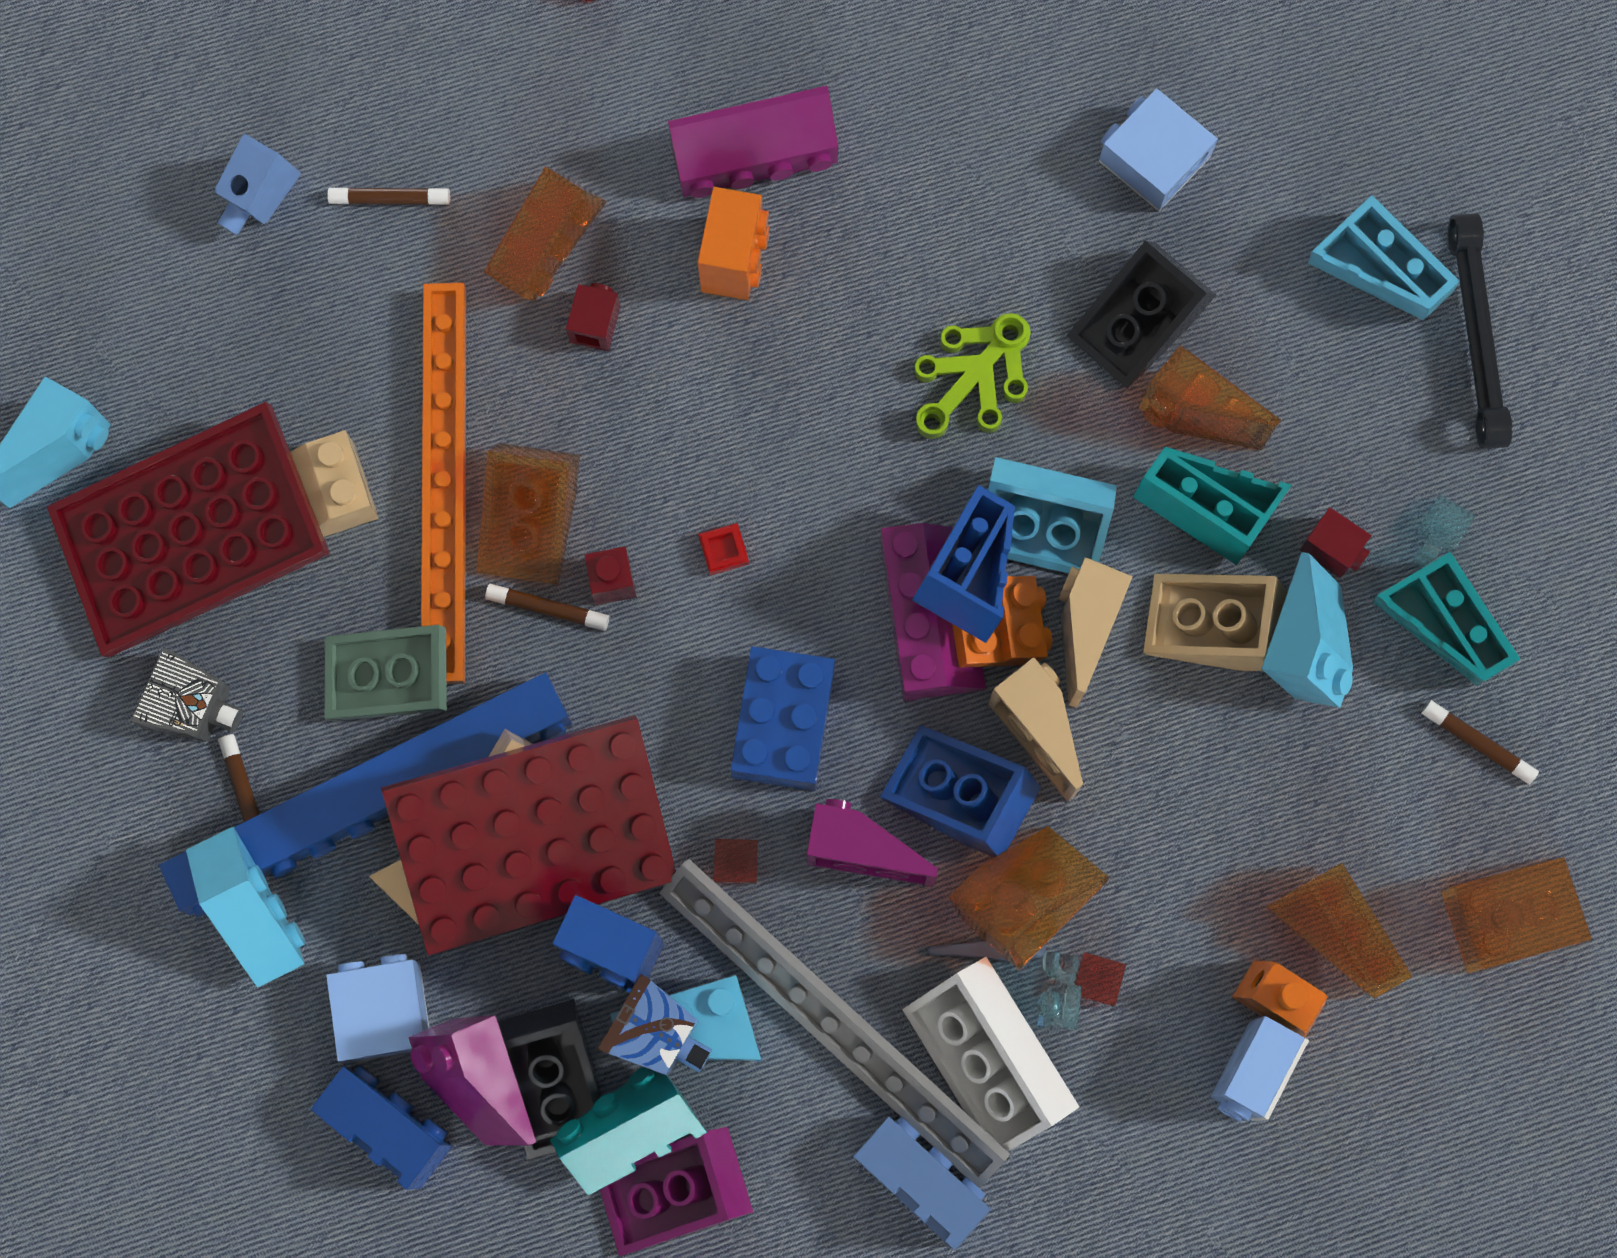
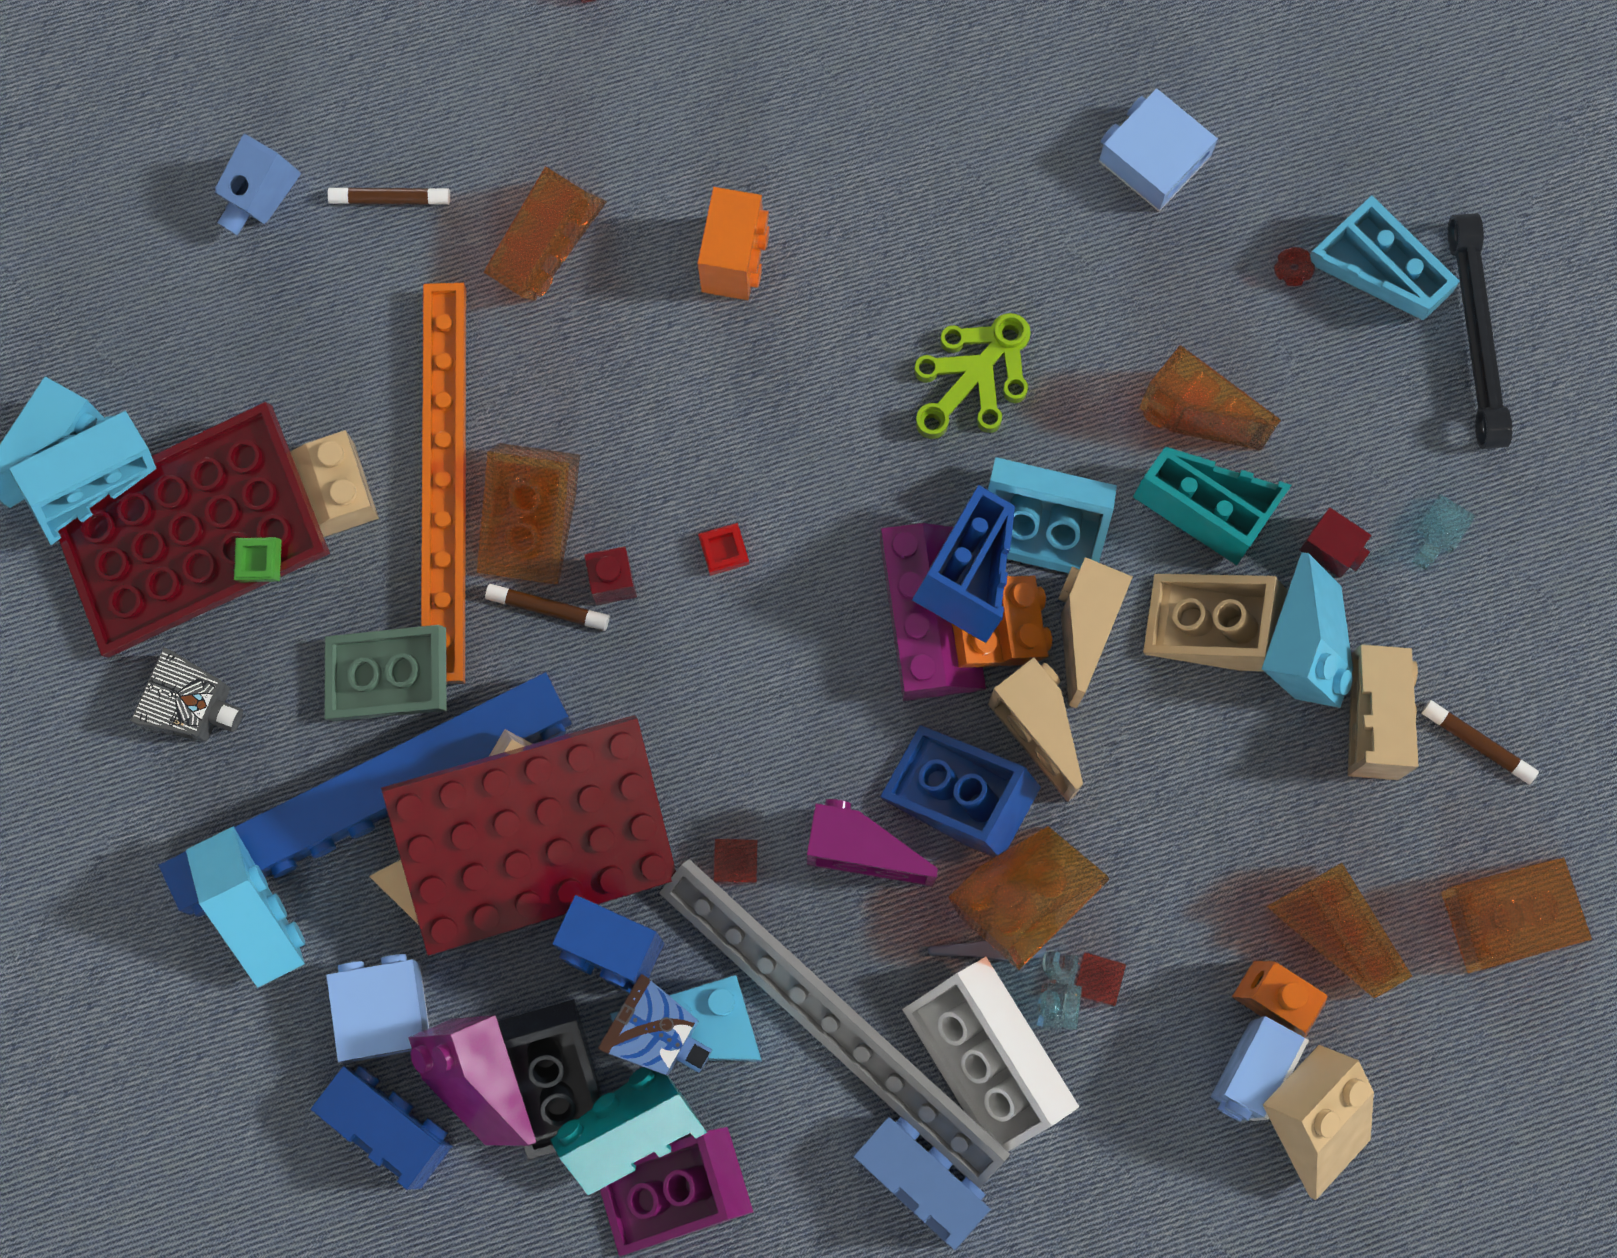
reddish brown bar [218,734,259,822] -> none
dark red brick [566,283,621,352] -> none
magenta slope [668,85,838,198] -> none
blue brick [731,646,835,791] -> none
black slope [1067,240,1216,388] -> none
teal wedge [1373,552,1520,686] -> none
none -> medium azure wedge [9,410,157,545]
none -> bright green tile [234,537,282,582]
none -> tan slope [1263,1045,1374,1200]
none -> clear red plate [1274,247,1315,287]
none -> tan wedge [1348,645,1419,780]

